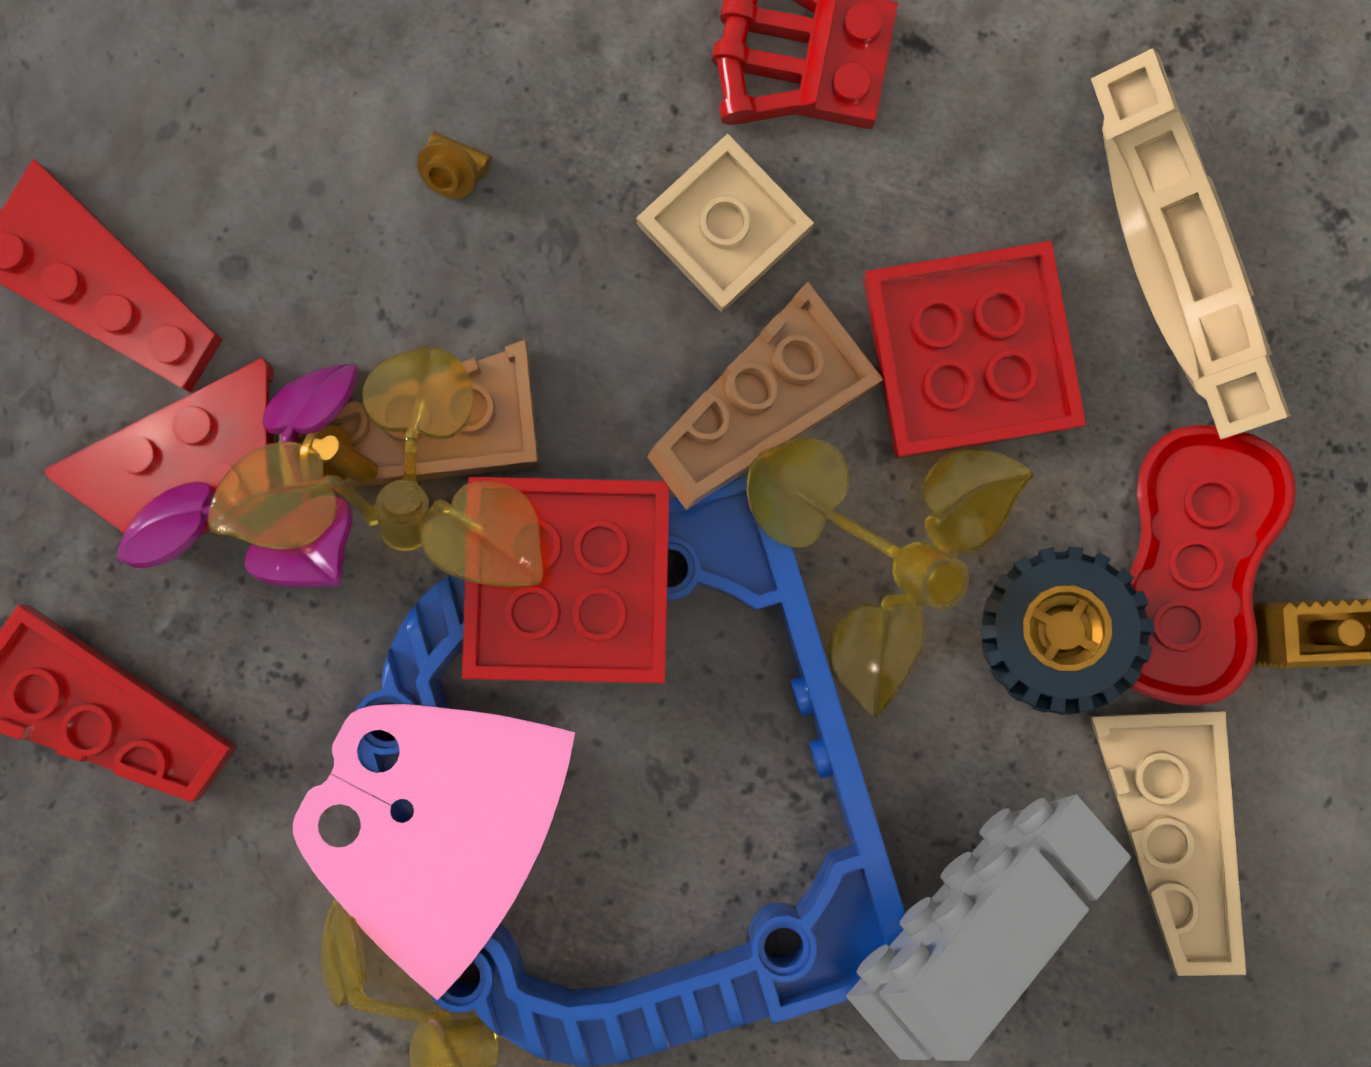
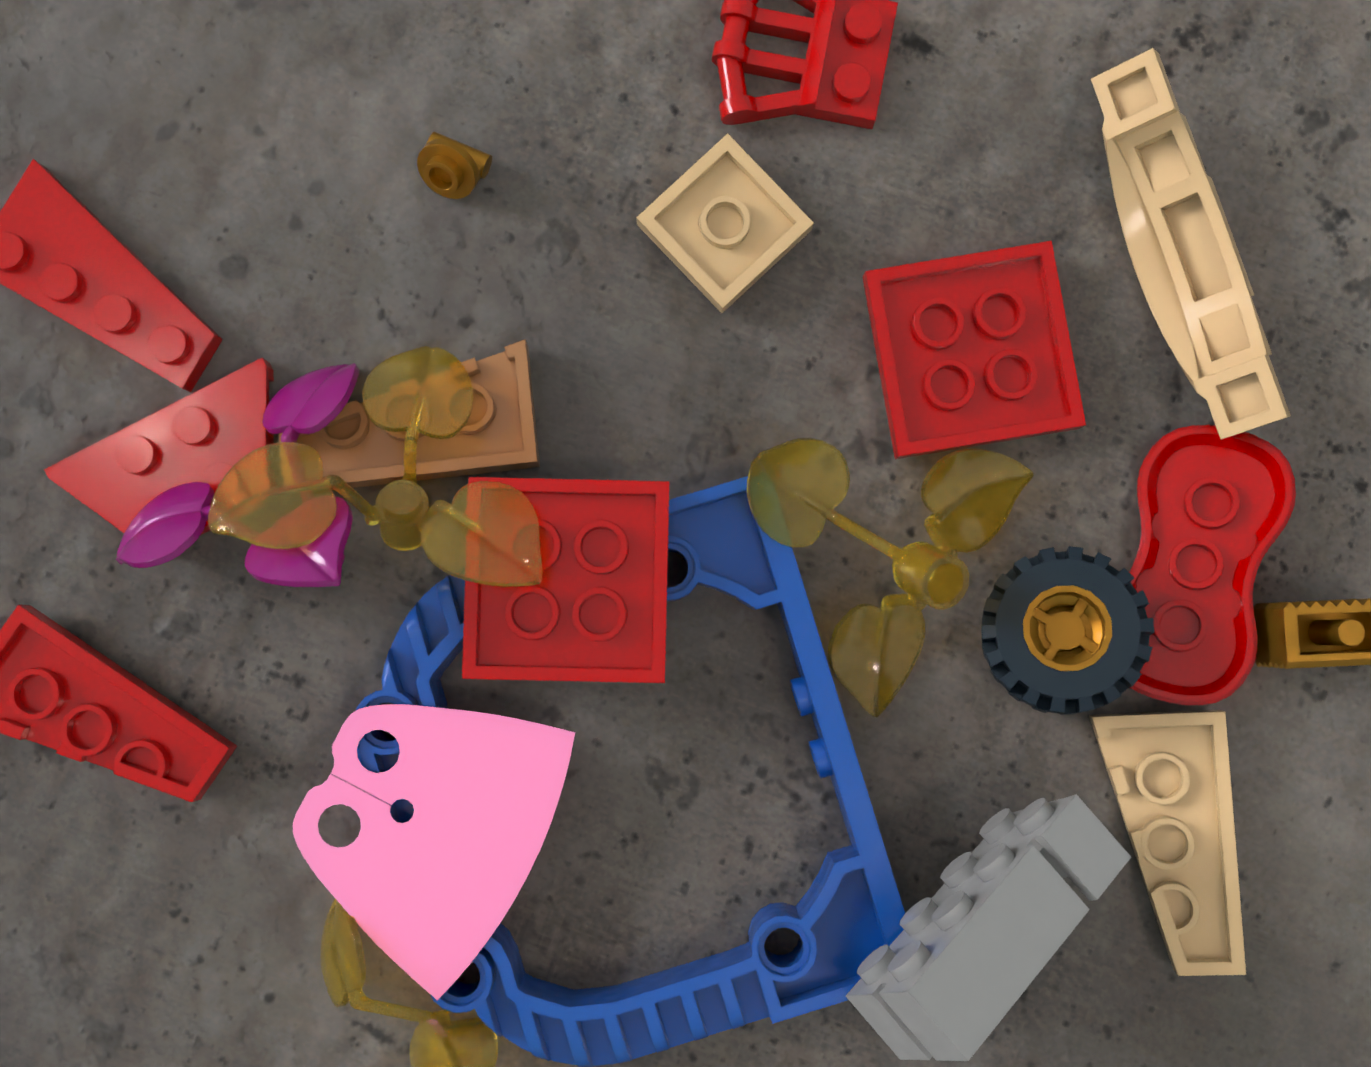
pearl gold plate [299,424,378,490] -> none
medium nougat wing [647,282,884,510] -> none

